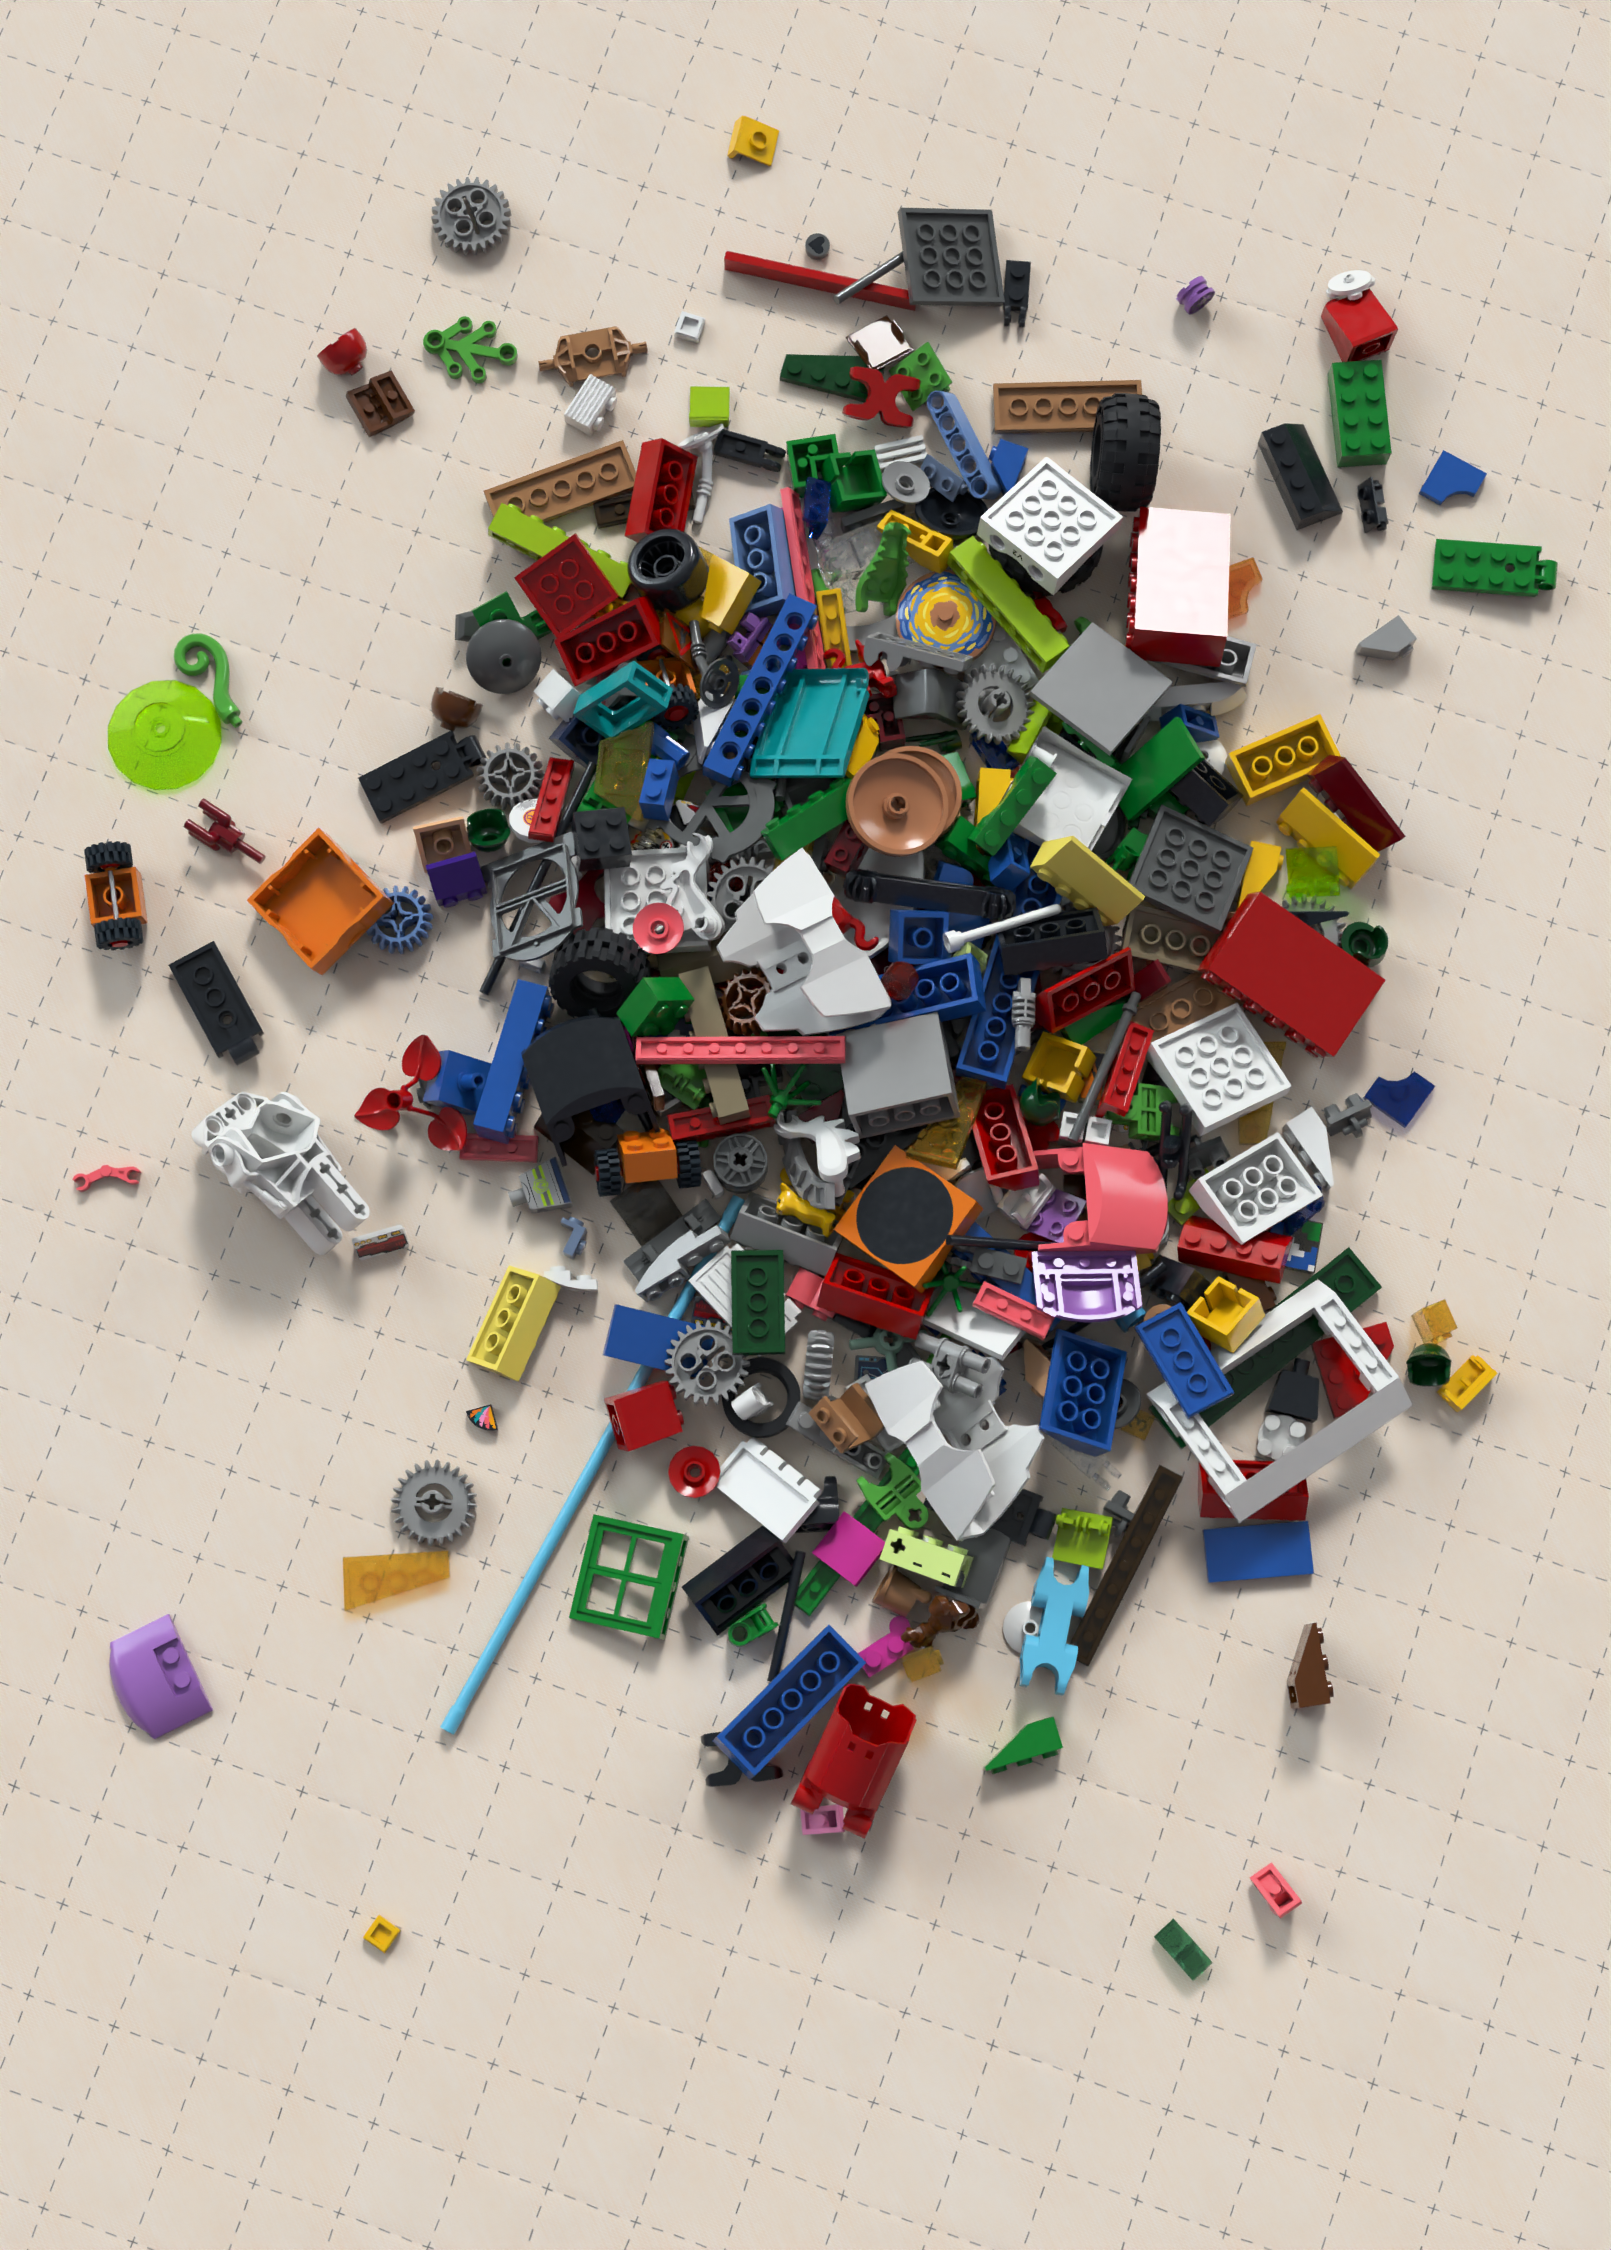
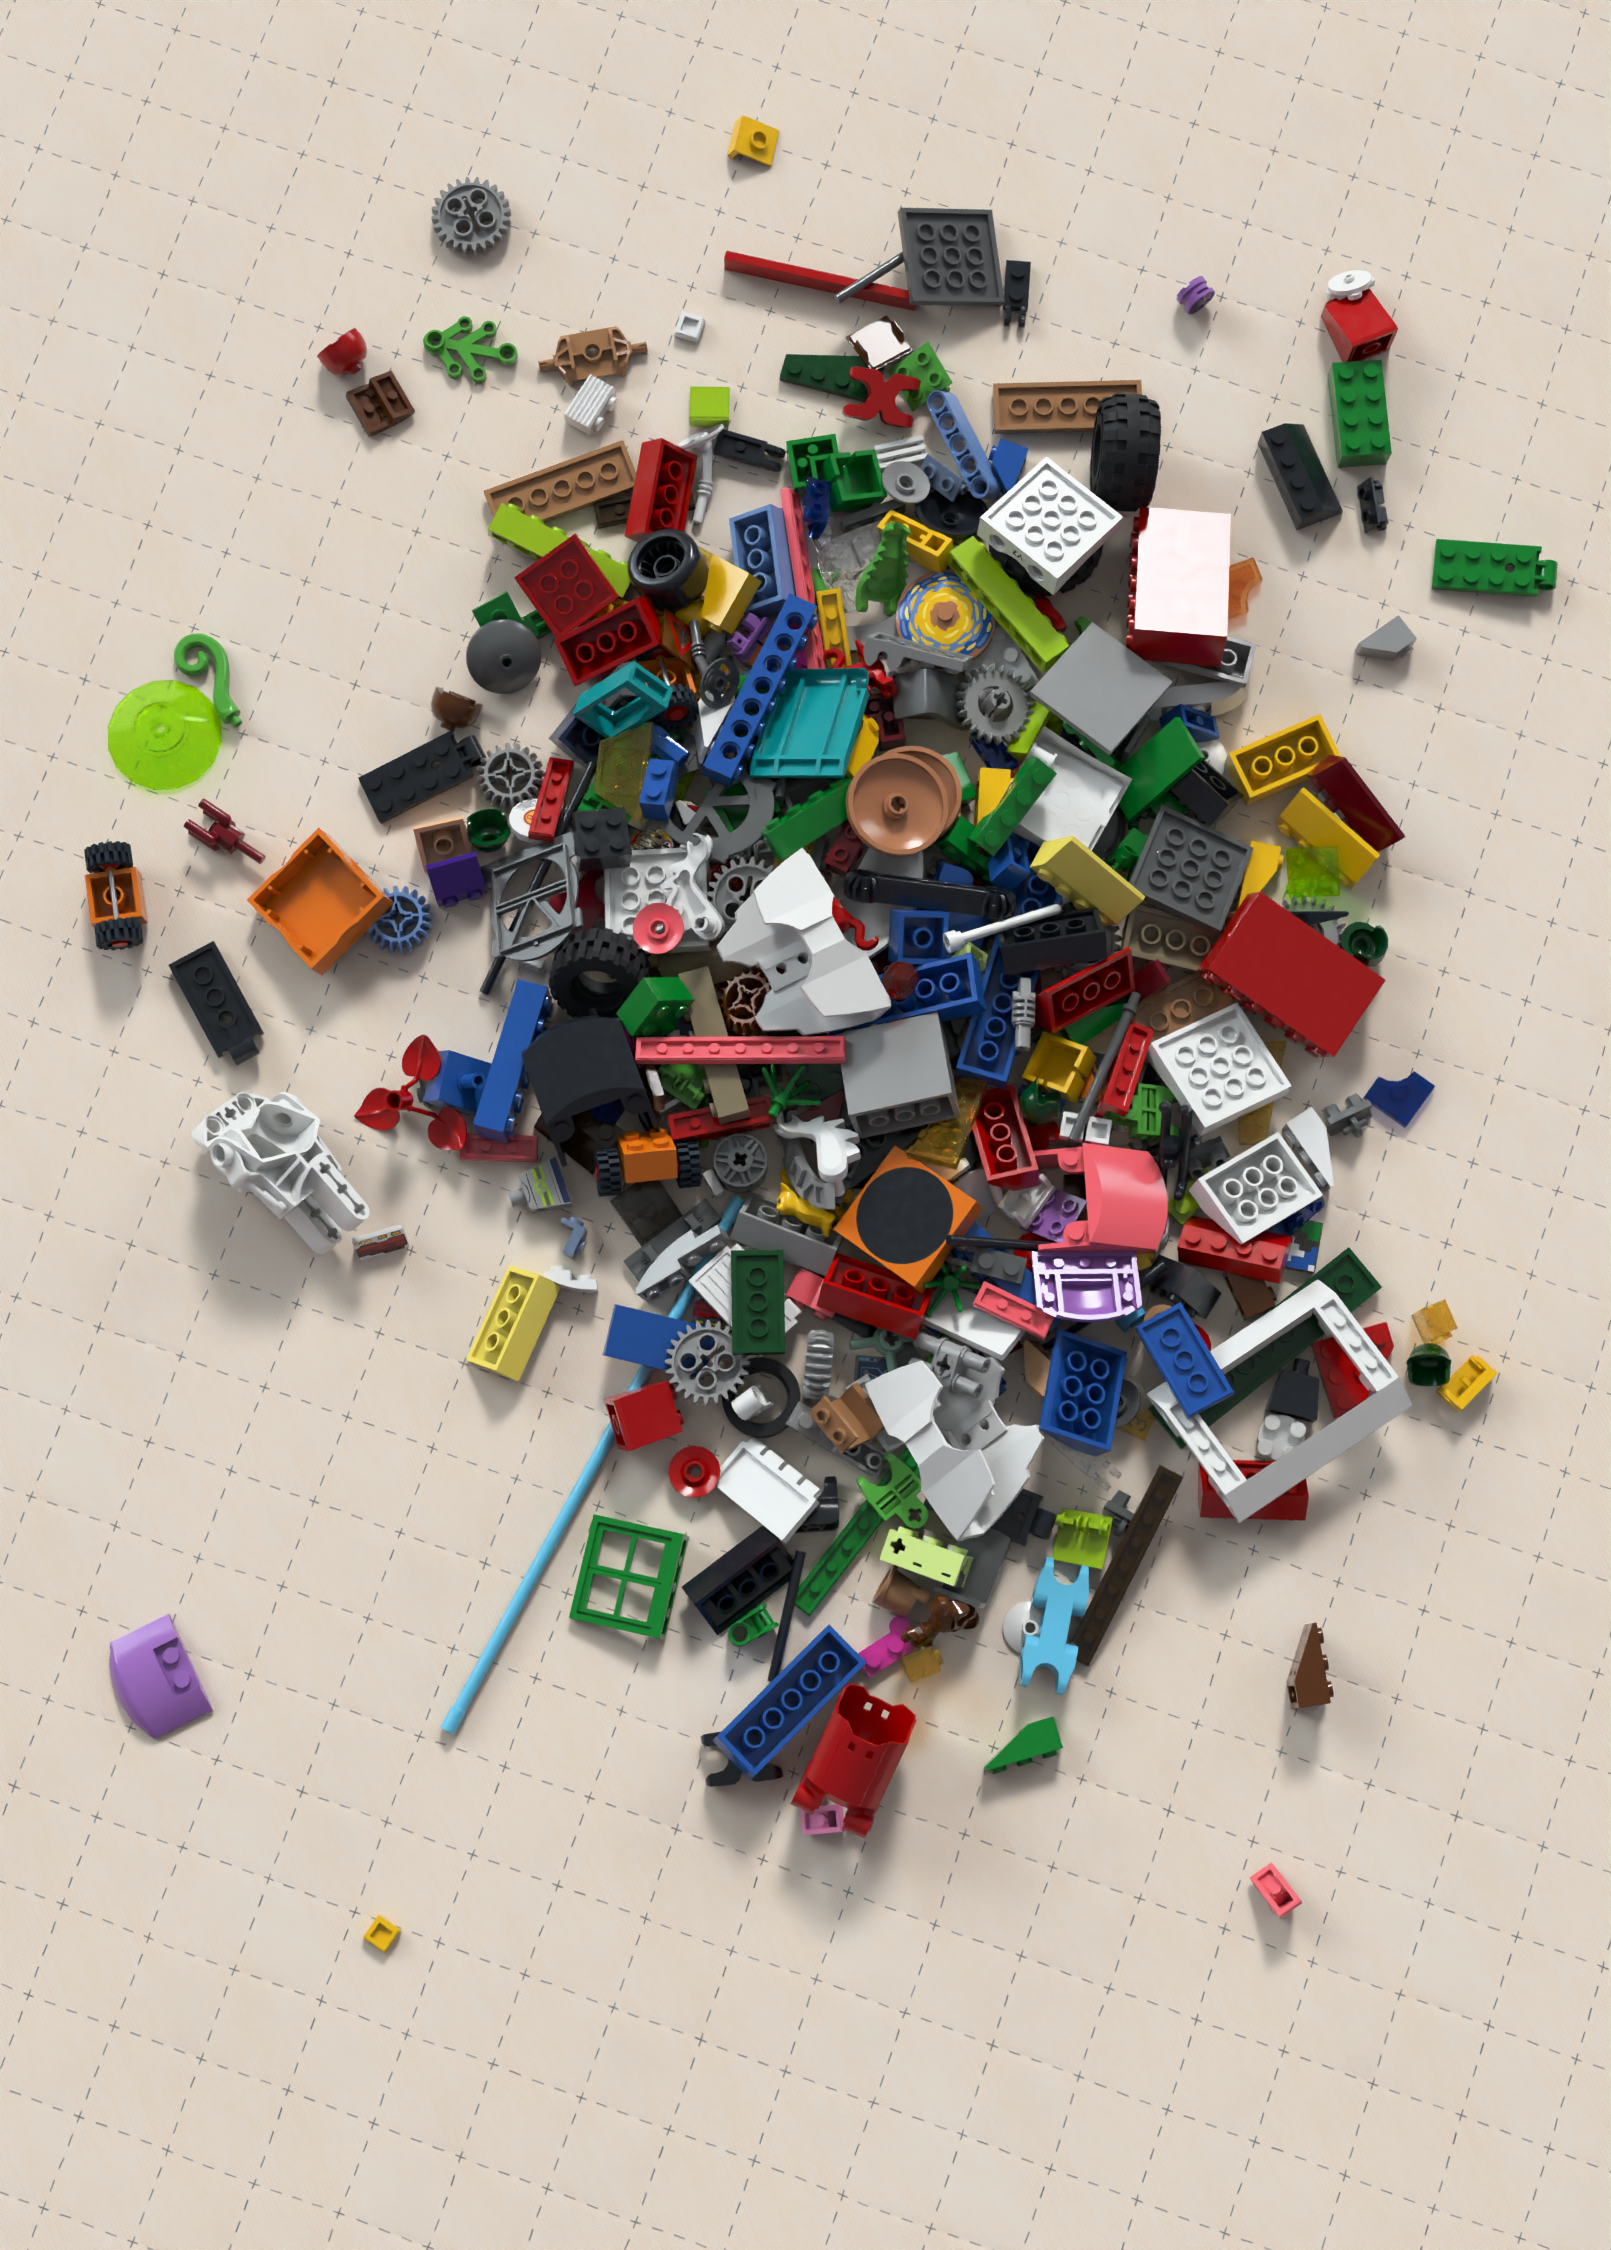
coral piece [72,1165,141,1192] -> none
clear yellow wing [343,1551,450,1611] -> none
light grey gear [391,1459,477,1547] -> none
dark grey piece [455,611,480,642] -> none
tile [466,1404,498,1431] -> none
white brick [533,669,580,722] -> none
dark grey tile [805,233,830,260] -> none
dark pink slope [812,1511,885,1587] -> none
dark green plant [906,730,962,755] -> none
clear green slope [1154,1918,1213,1981] -> none
yellow piece [1187,1276,1265,1353] -> none
blue tile [1202,1521,1314,1583] -> none
blue tile [1419,450,1487,505] -> none

